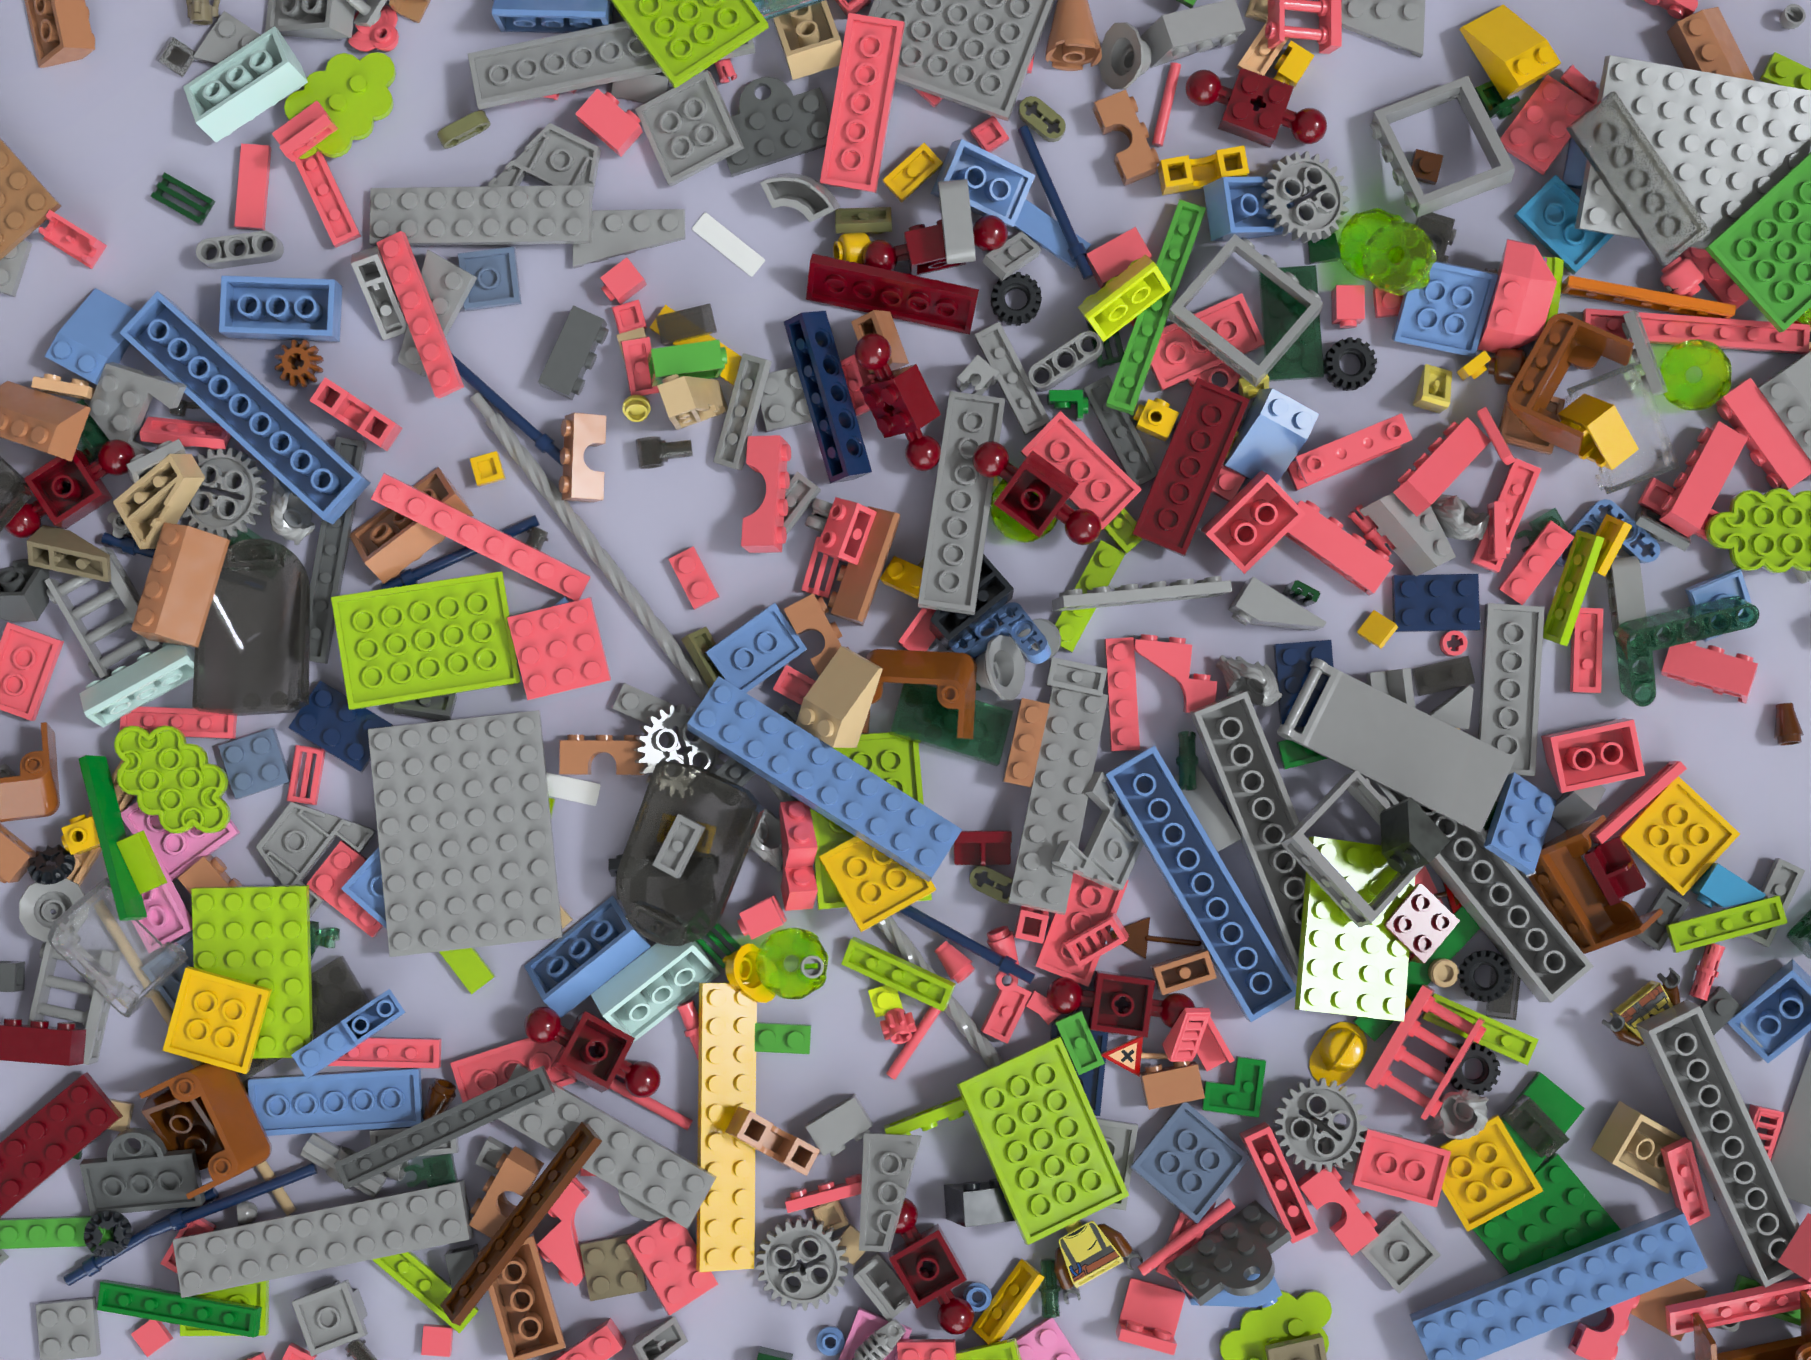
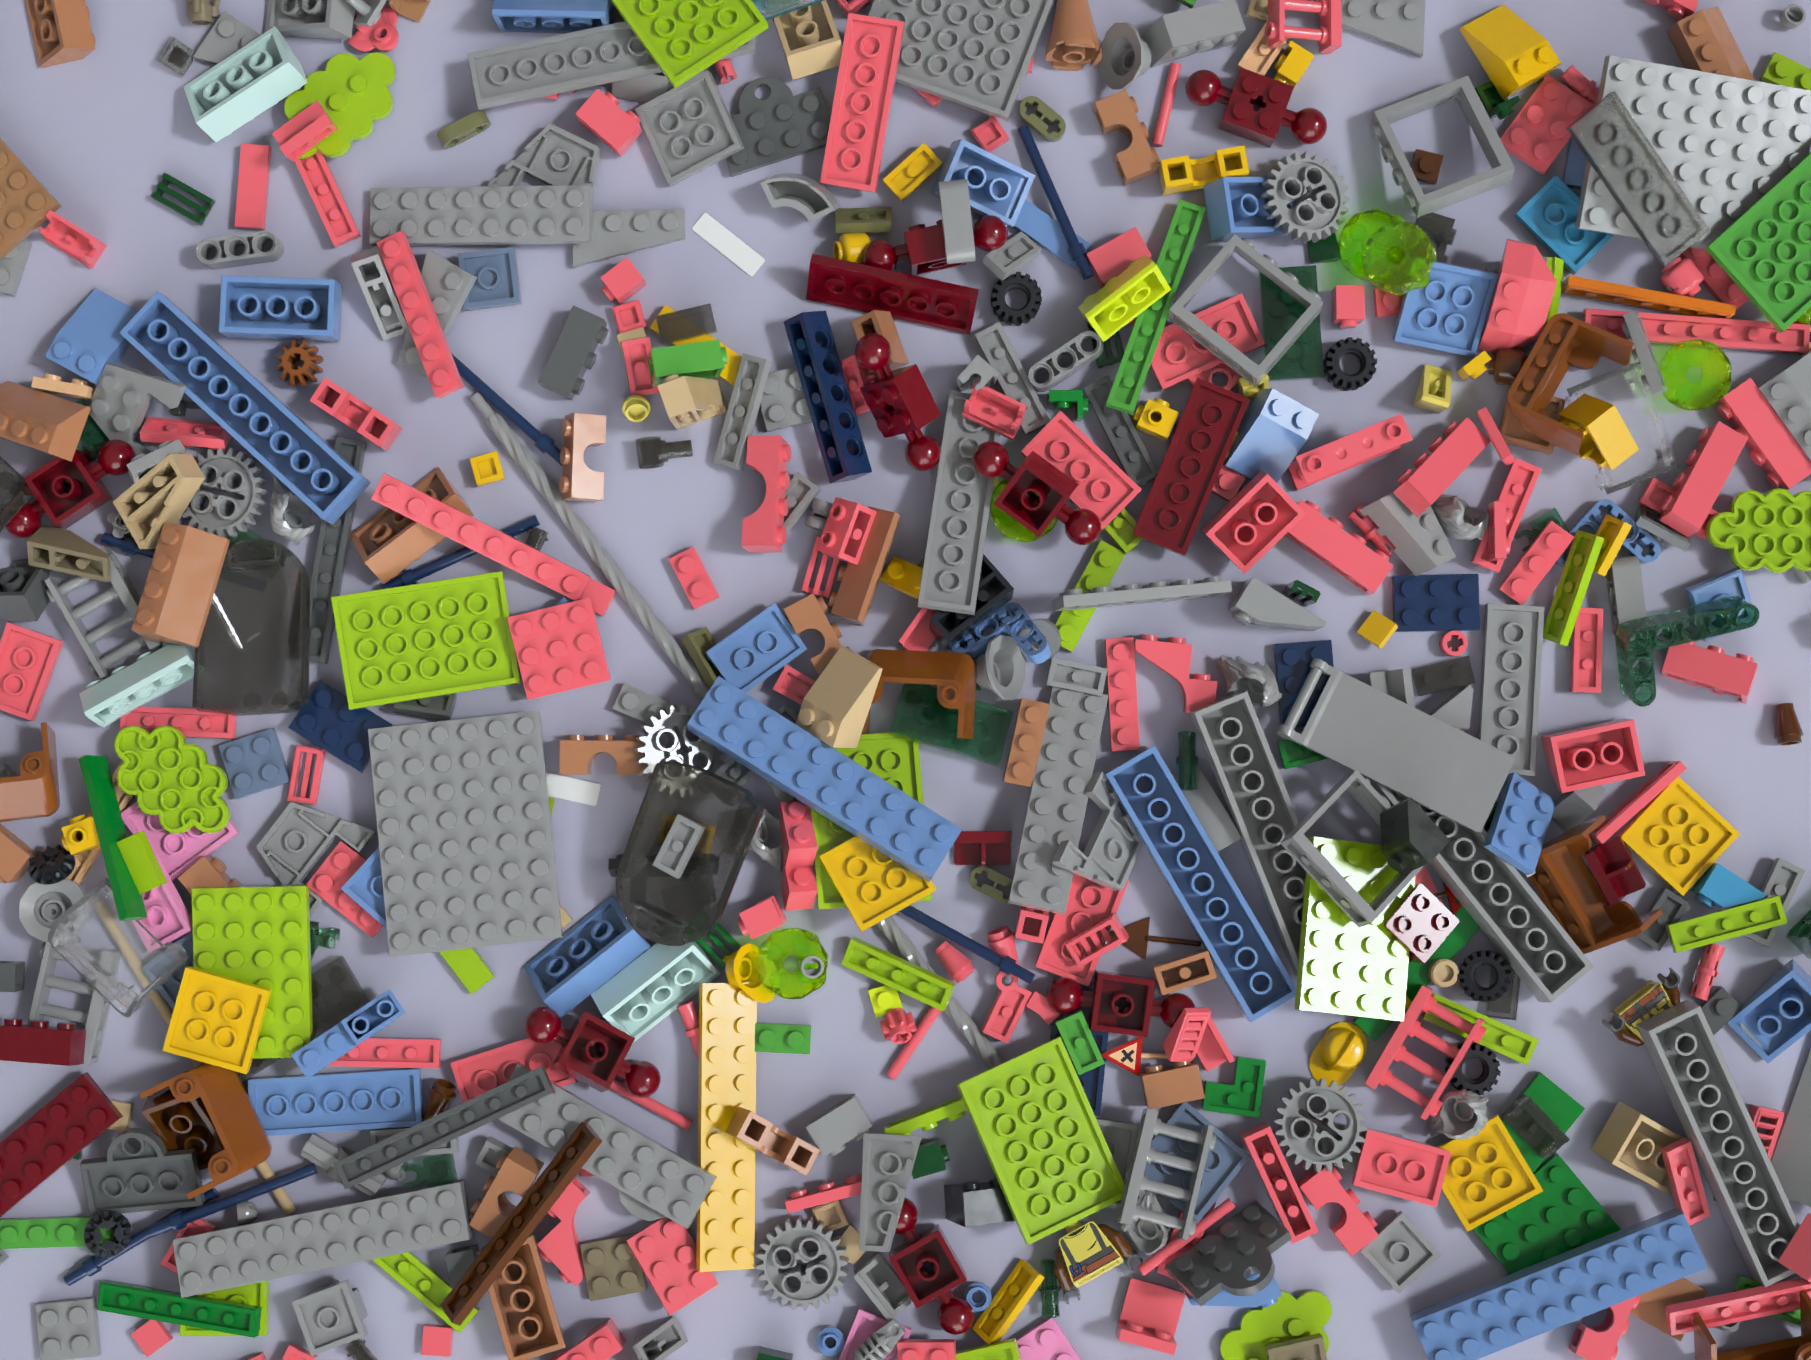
none -> coral tile [579,578,617,616]
none -> dark green brick [912,1138,950,1179]
none -> coral hinge [962,382,1027,441]
none -> light grey fence [1116,1108,1216,1241]
none -> light grey hair [1121,1190,1171,1255]

